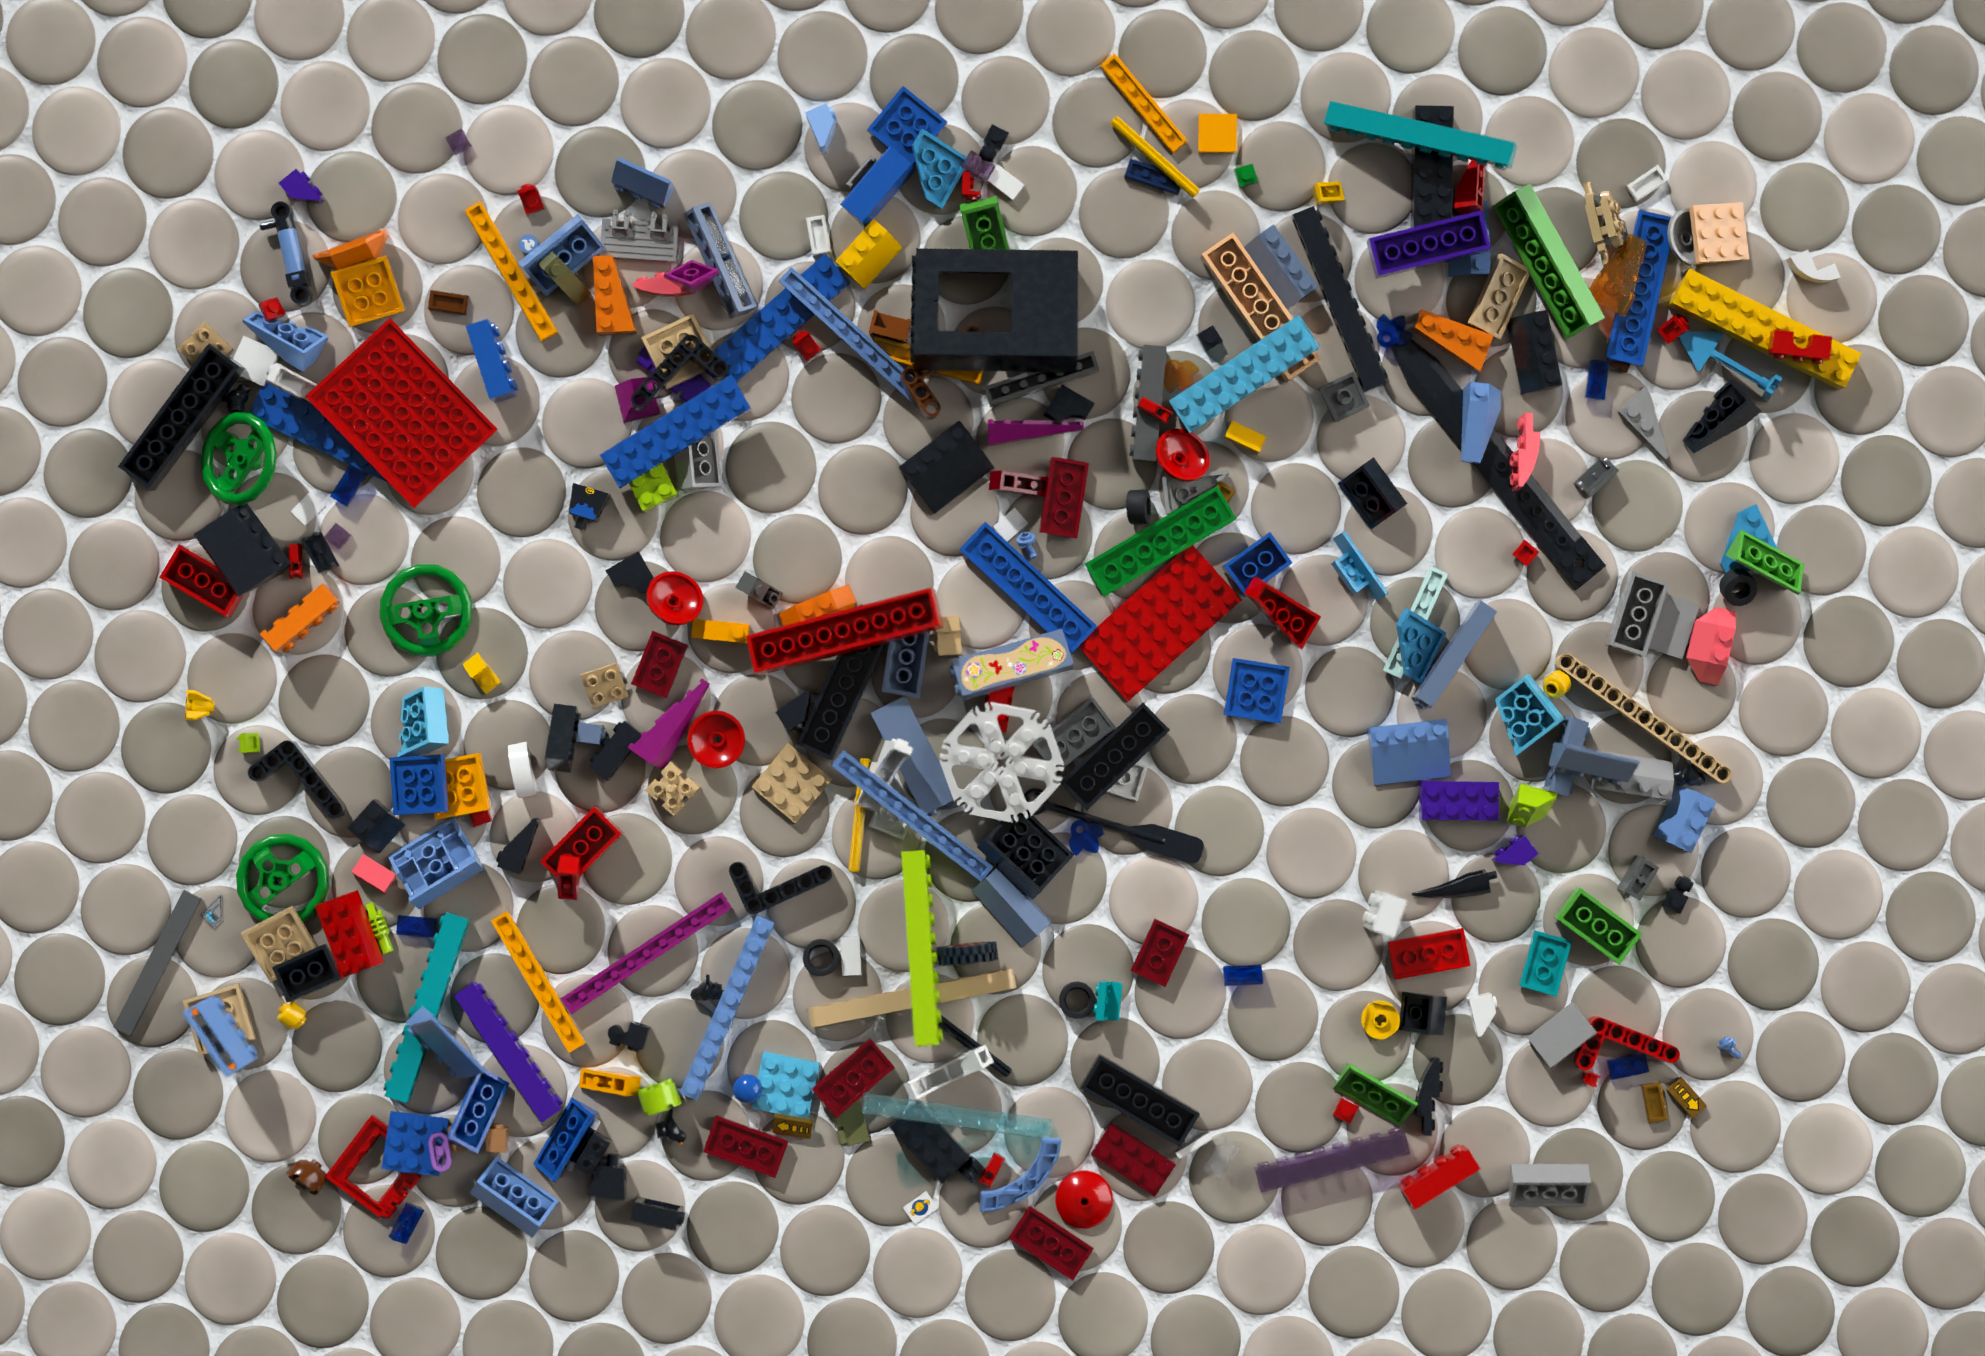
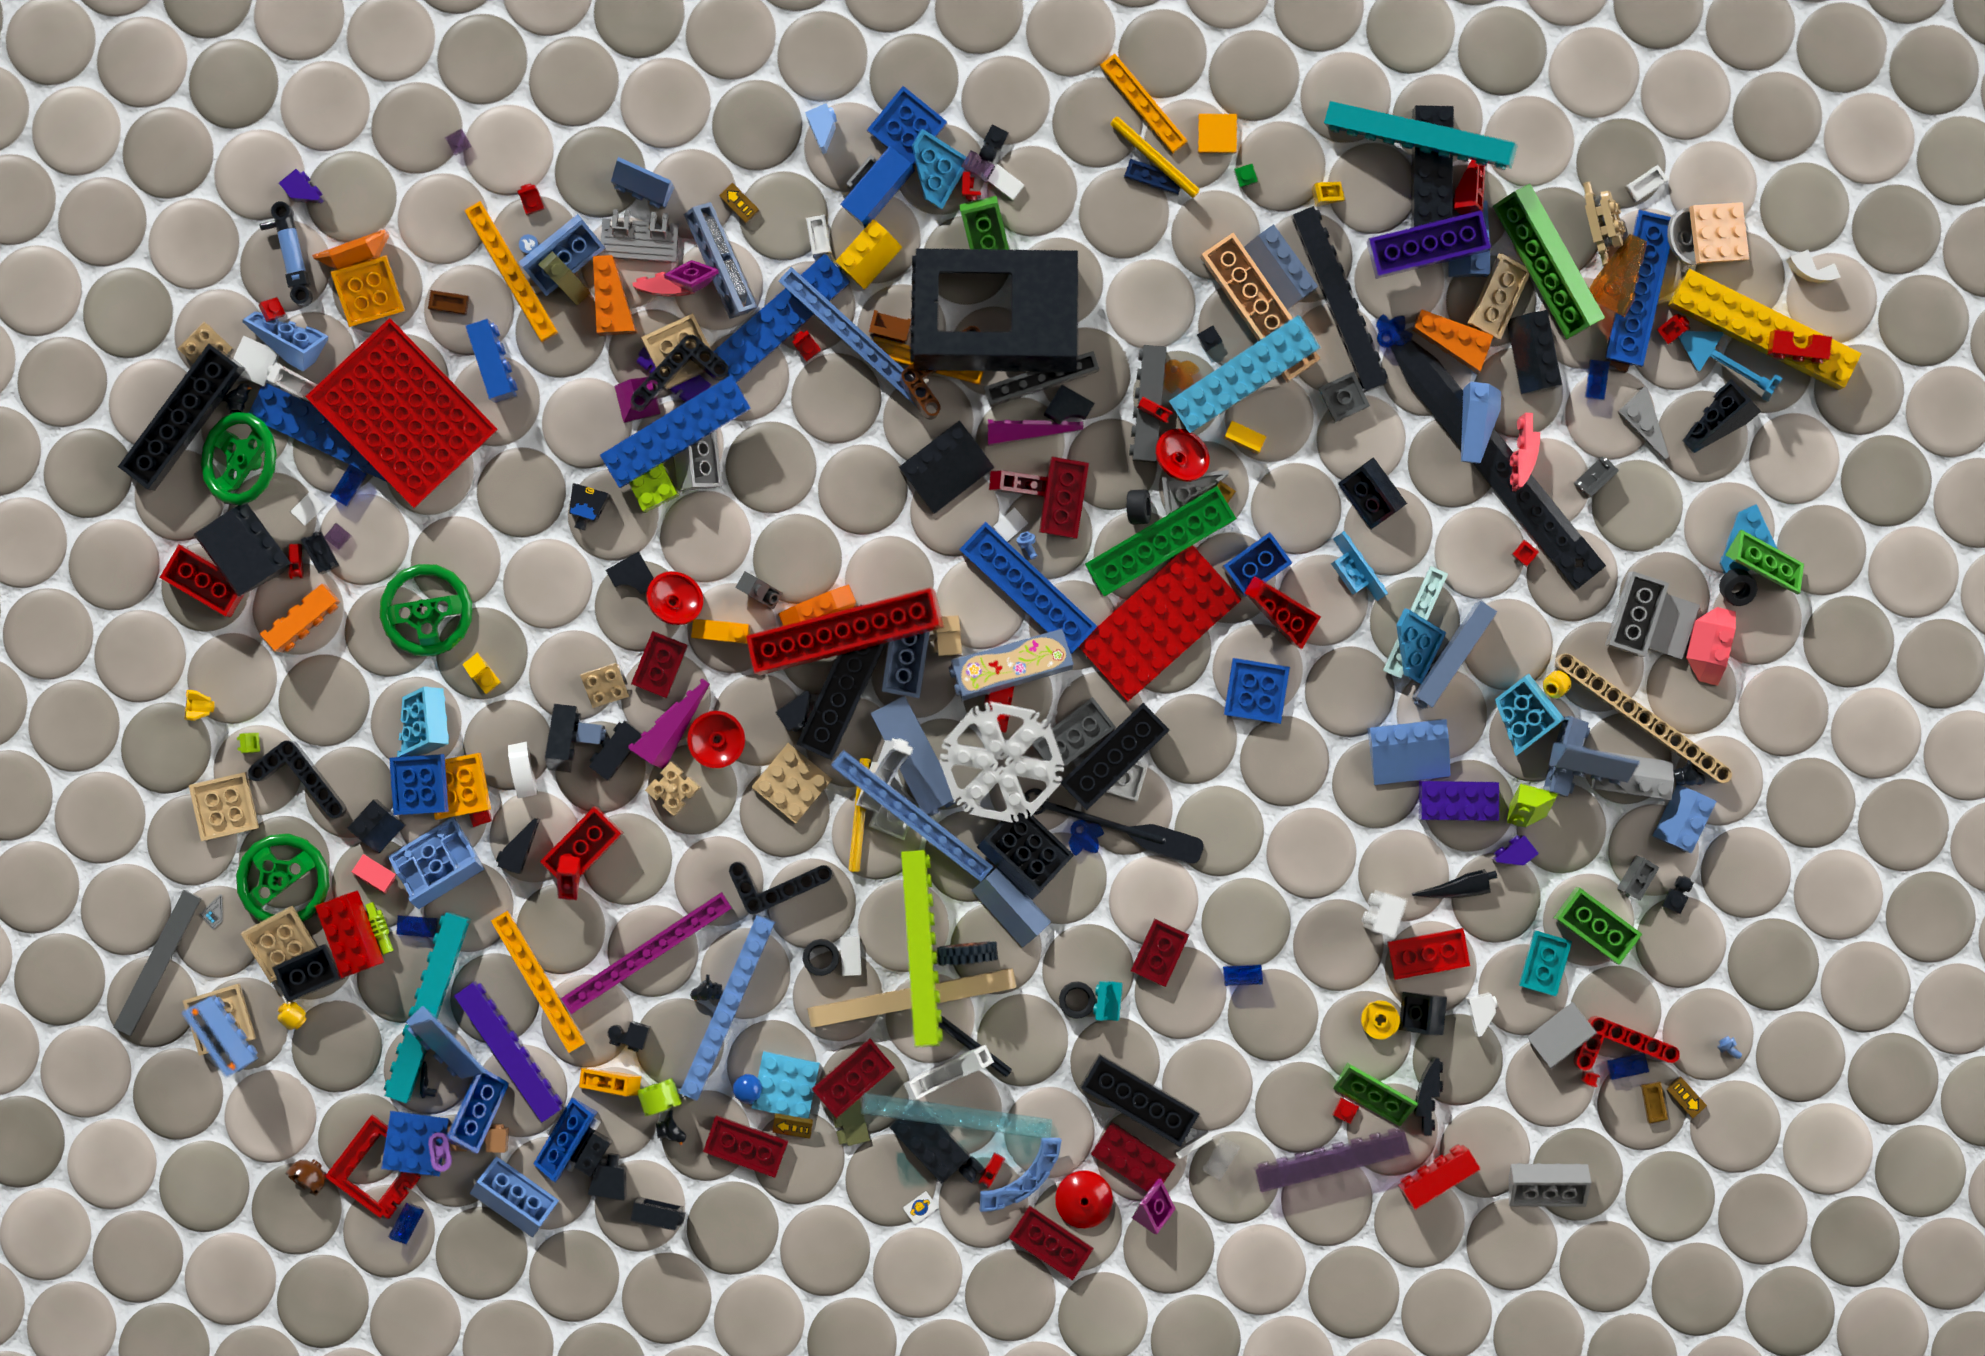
none -> tan plate [189,772,259,841]
none -> black bar [420,1061,437,1099]
none -> pearl gold tile [719,182,760,223]
none -> magenta slope [1132,1179,1176,1234]

